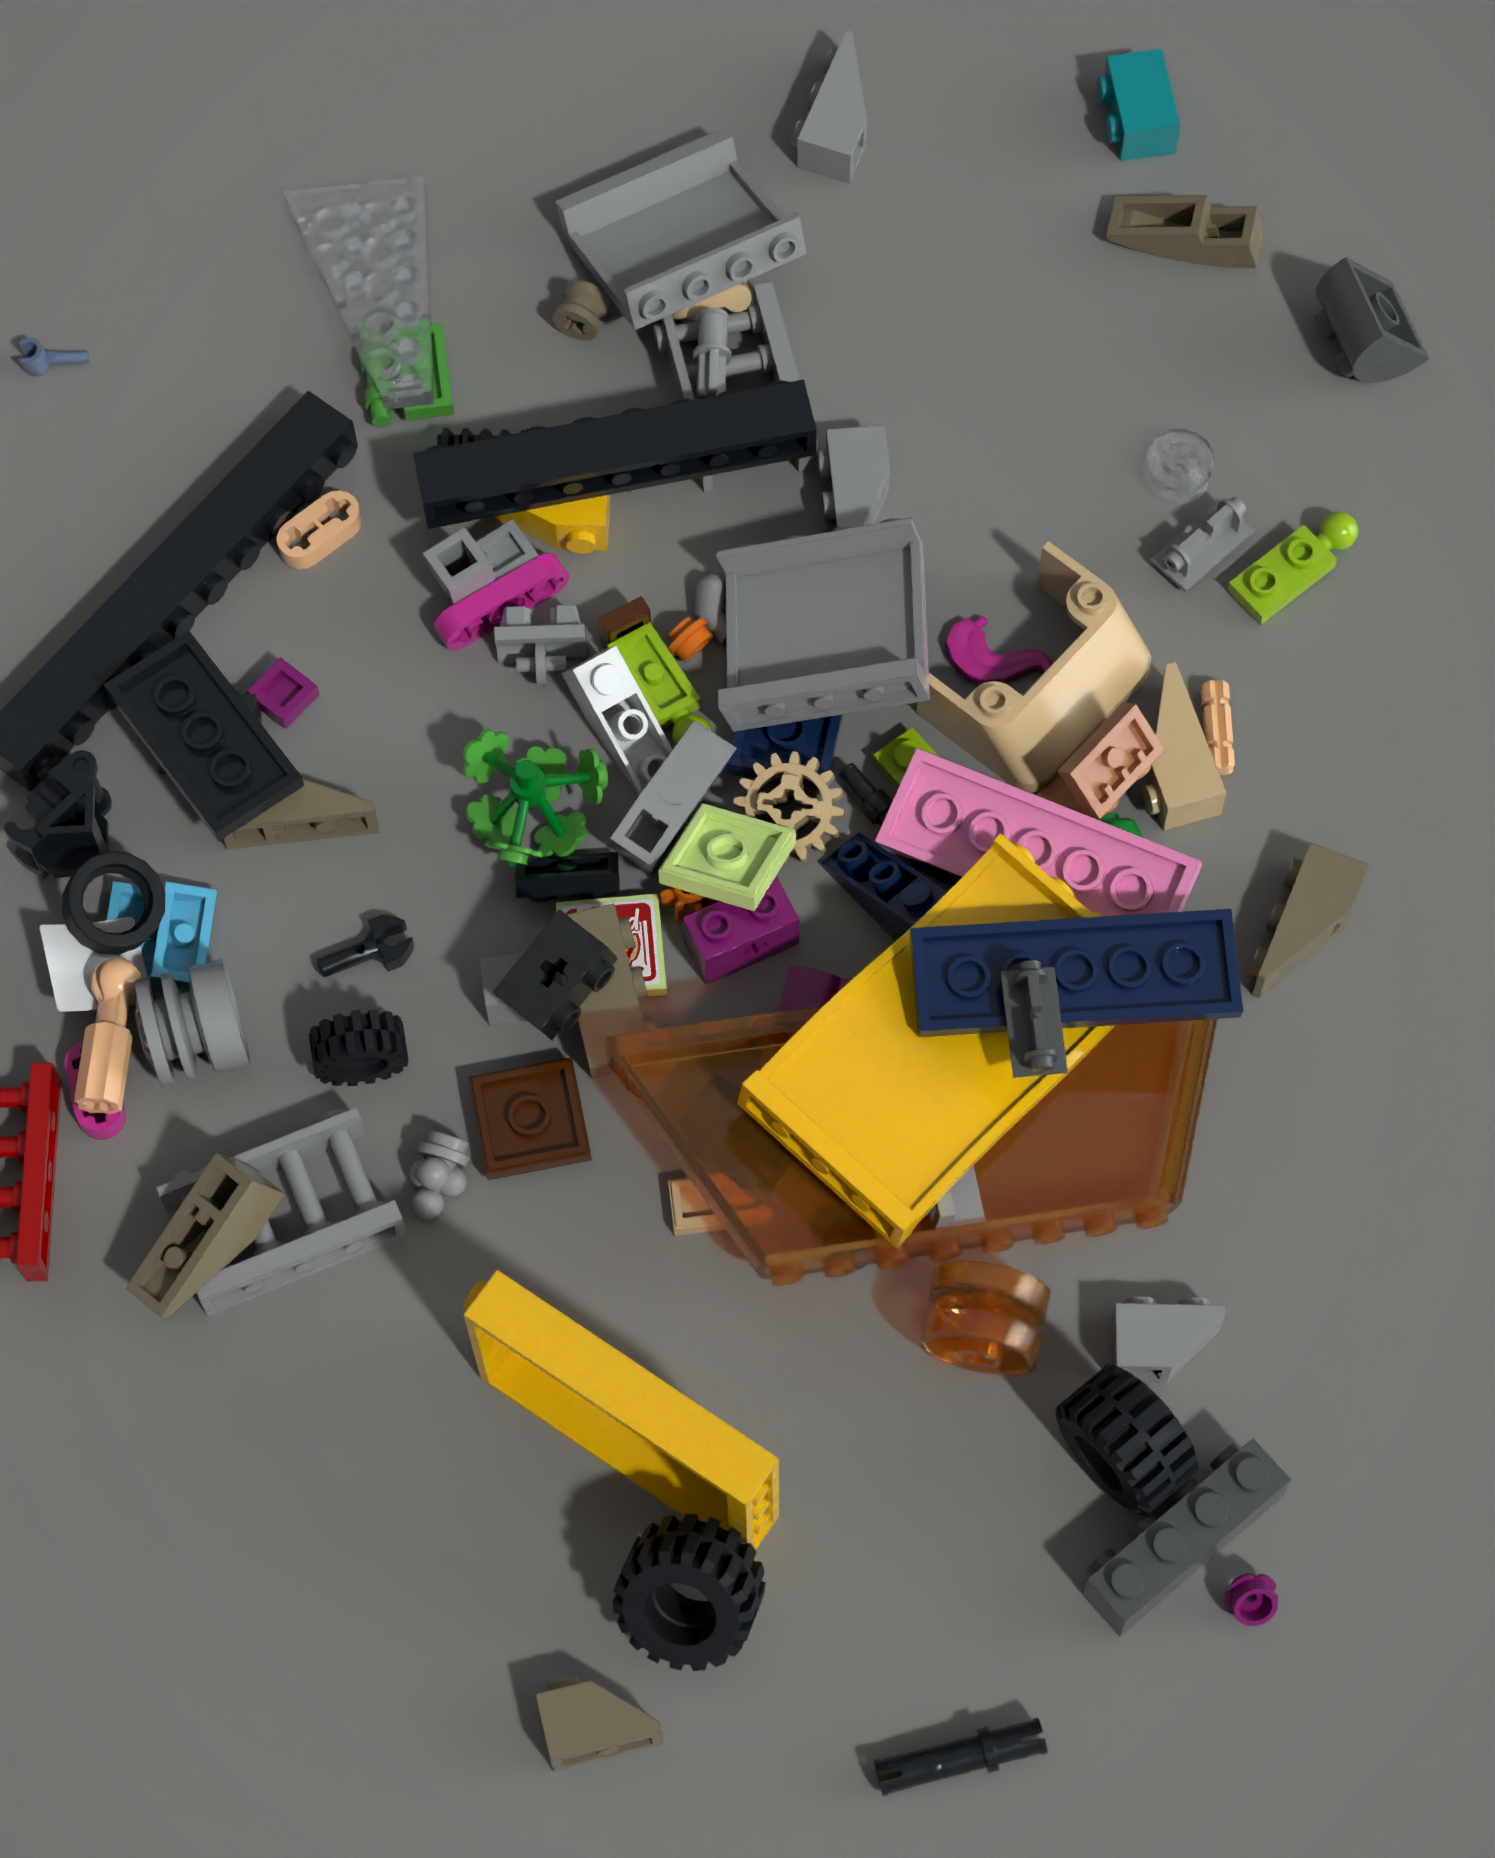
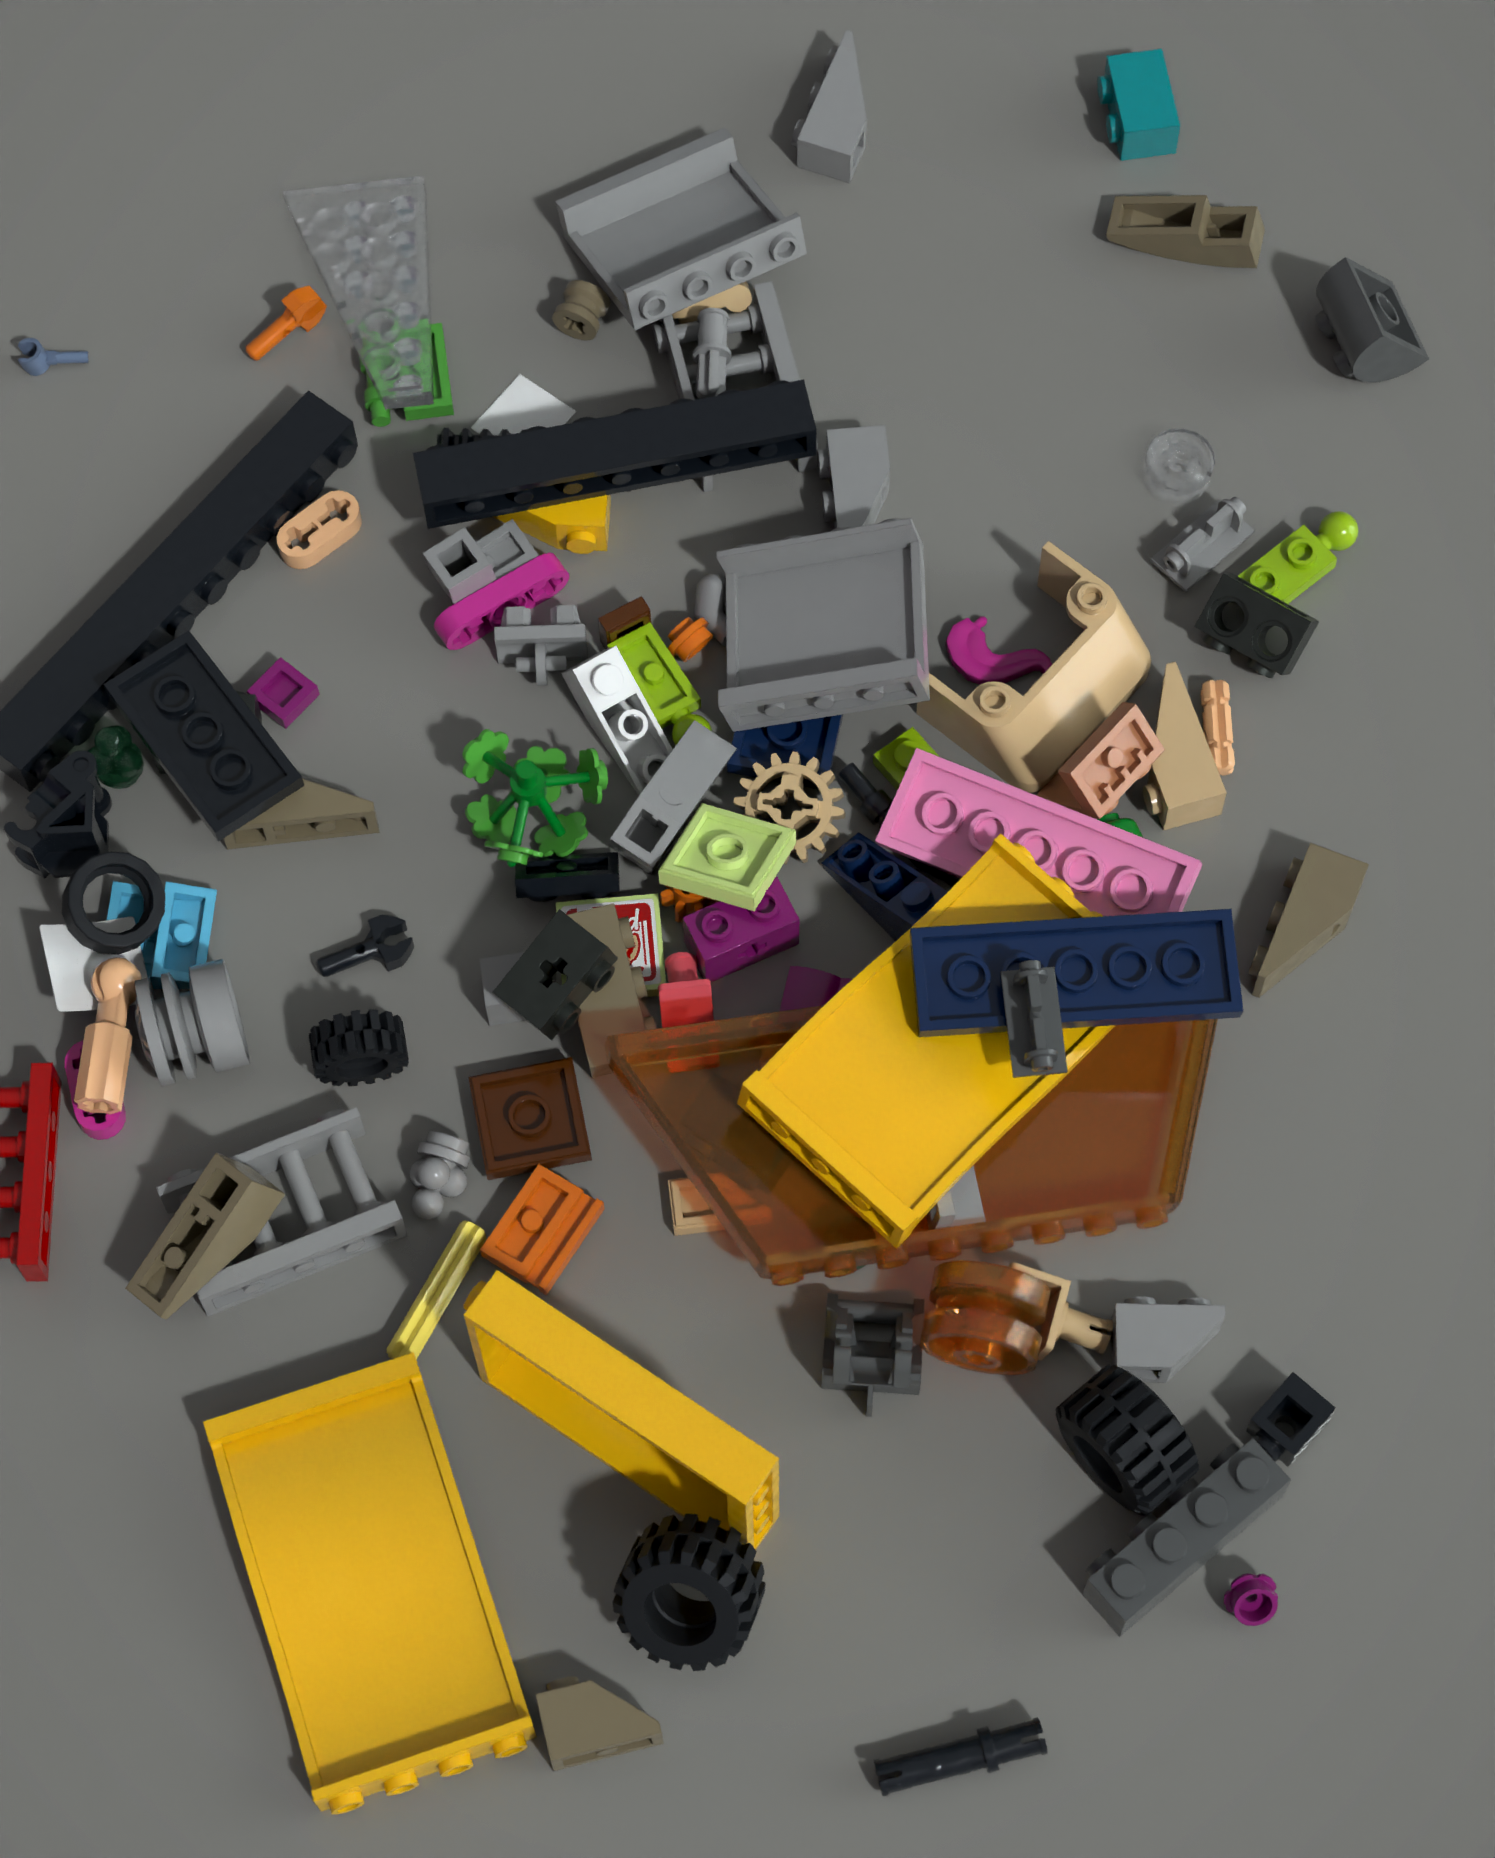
none -> clear green piece [88,725,144,789]
none -> yellow panel [203,1352,537,1815]
none -> orange bar [245,286,327,361]
none -> light yellow axle [387,1220,486,1360]
none -> white sticker [471,374,576,435]
none -> orange plate [480,1164,605,1296]
none -> coral bracket [658,952,719,1074]
none -> dark grey piece [822,1293,925,1417]
none -> tan bracket [999,1262,1113,1361]
none -> pearl dark grey brick [1194,573,1319,679]
none -> black brick [1246,1372,1336,1467]

